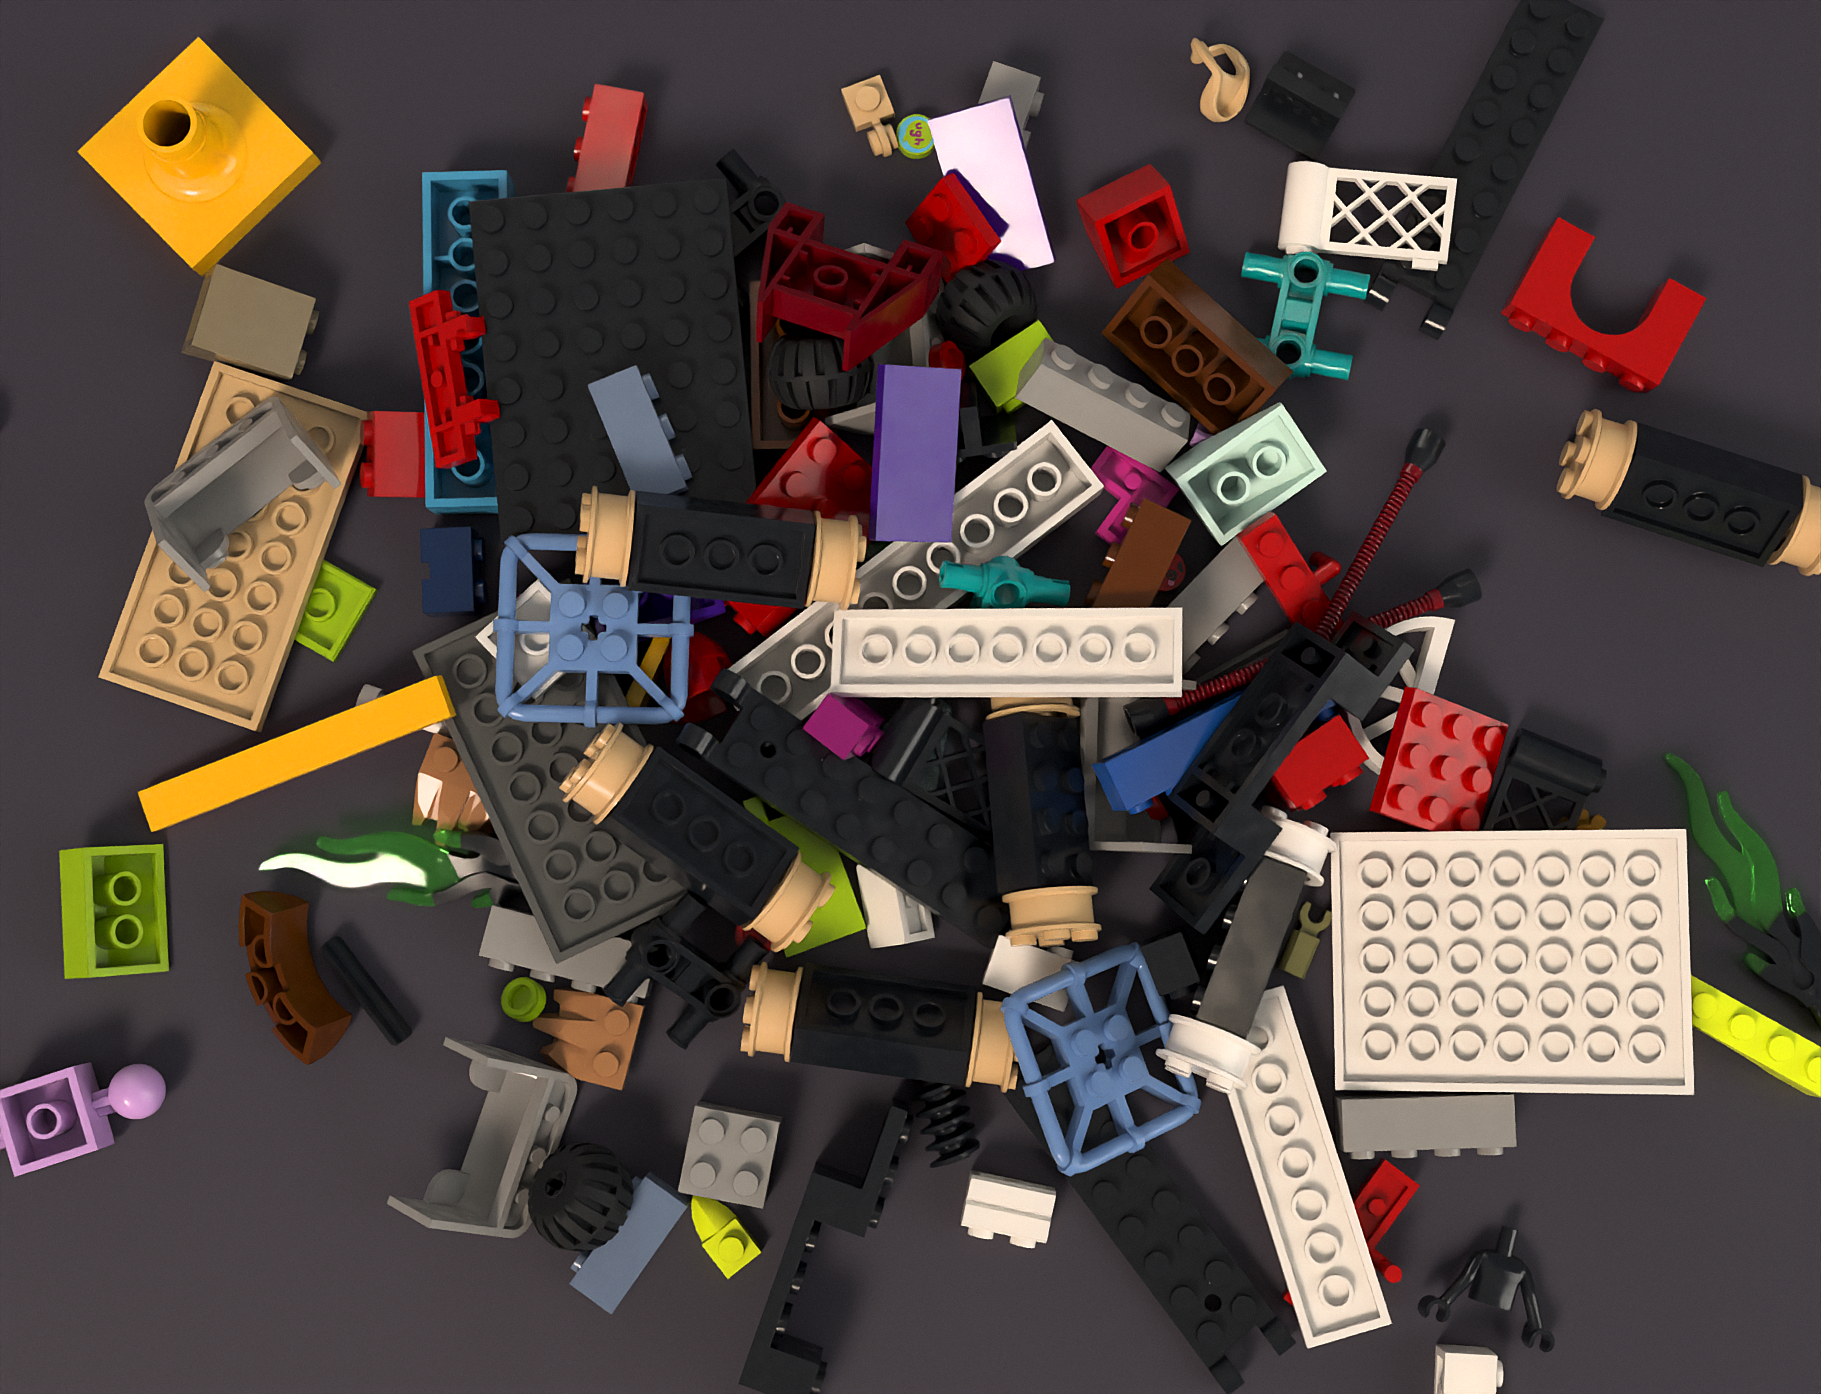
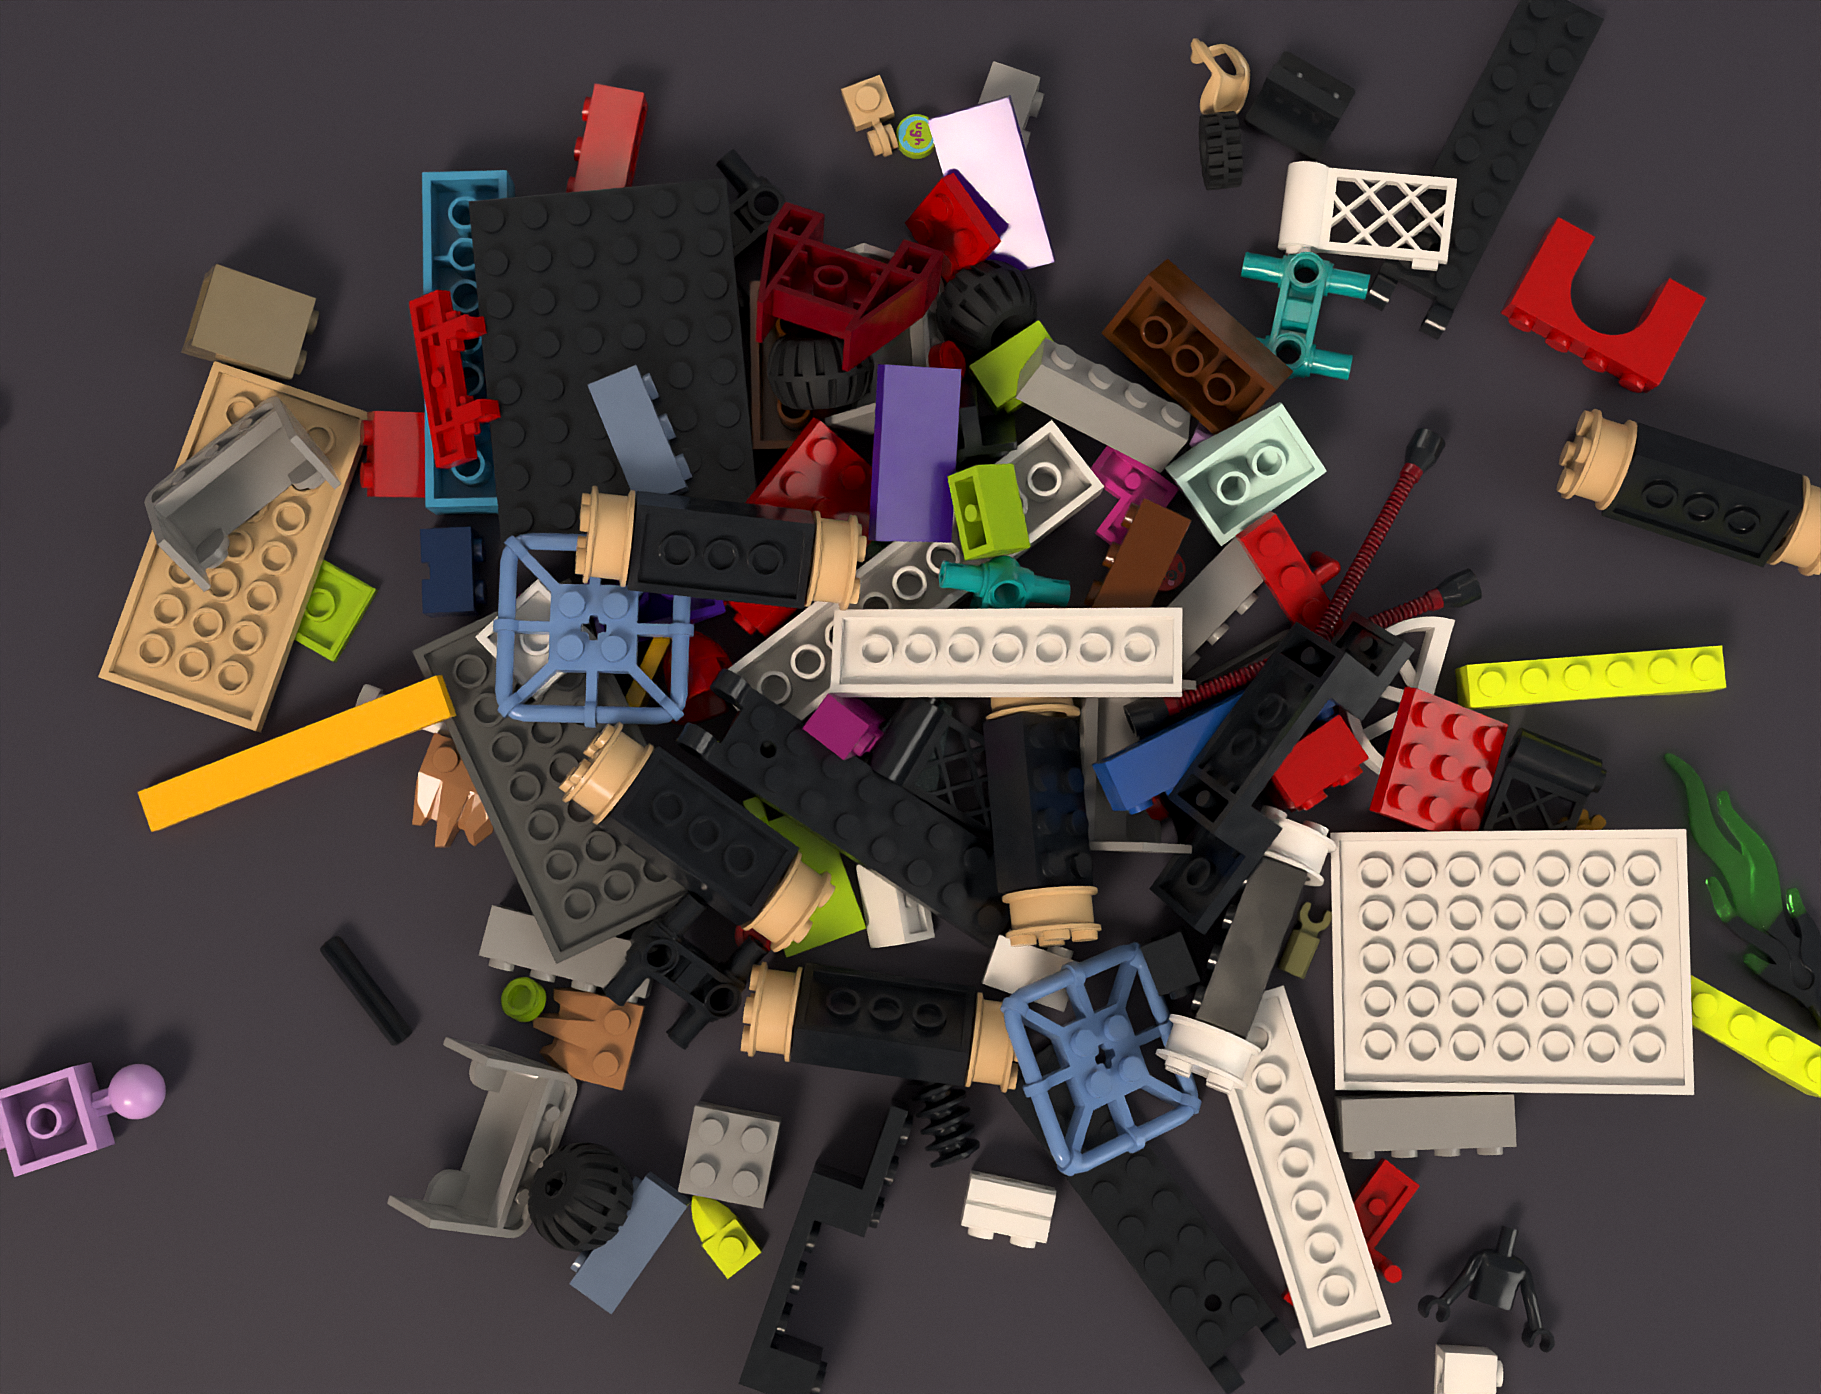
lime slope [59,844,169,979] -> none
yellow piece [77,37,322,276] -> none
reddish brown brick [238,891,352,1065] -> none
clear neon green piece [259,828,523,908] -> none
red slope [1076,164,1190,289] -> none
none -> lime brick [947,463,1031,561]
none -> black tyre [1198,111,1243,190]
none -> neon yellow arch [1455,645,1726,710]

